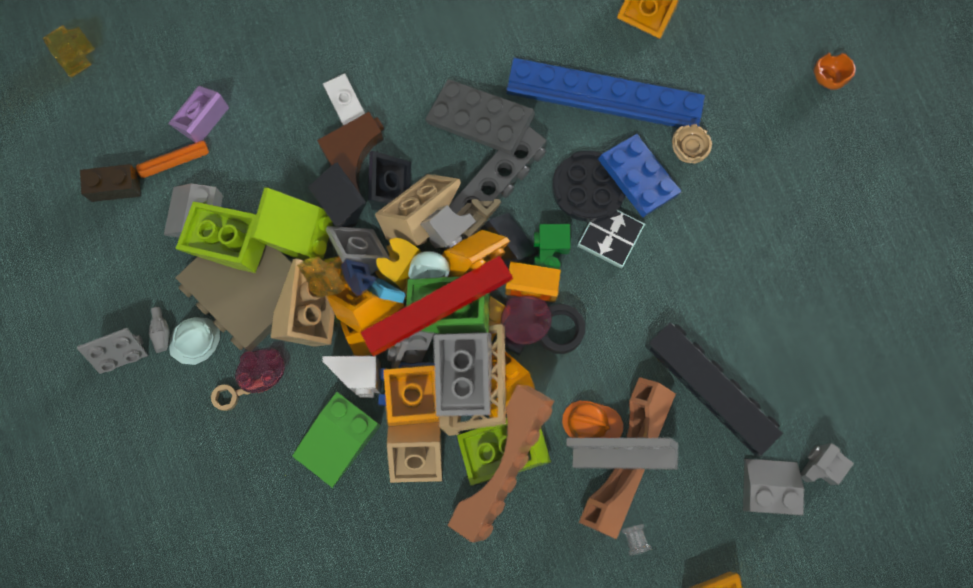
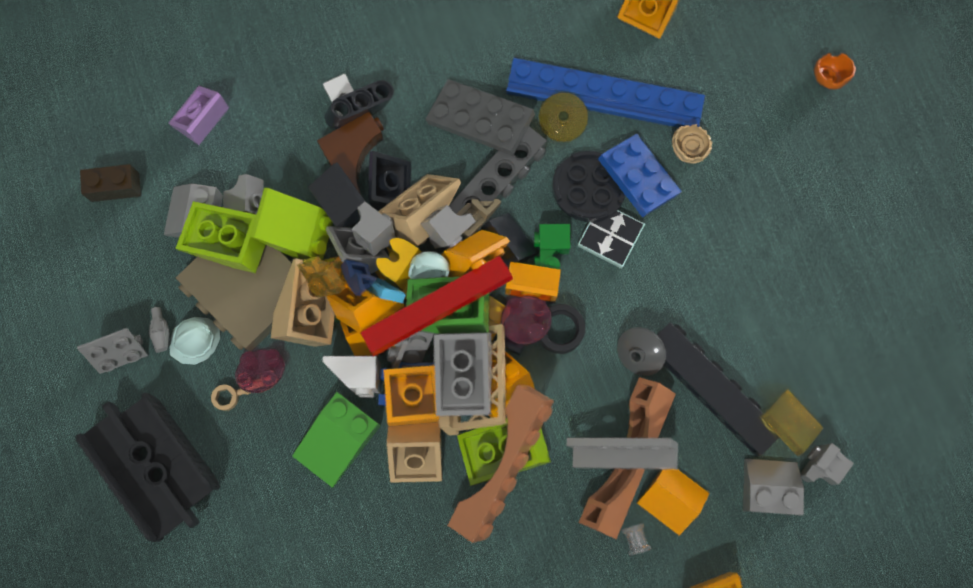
clear yellow brick [43,25,95,78] -> none
orange axle [136,140,209,178] -> none
orange piece [562,400,623,438] -> none
none -> black piece [75,392,220,542]
none -> light grey brick [223,174,264,215]
none -> black beam [325,80,394,129]
none -> light grey brick [352,202,396,256]
none -> clear yellow dish [539,93,588,142]
none -> dark grey dish [617,327,666,376]
none -> light orange slope [637,470,710,535]
none -> clear yellow tile [761,389,823,456]

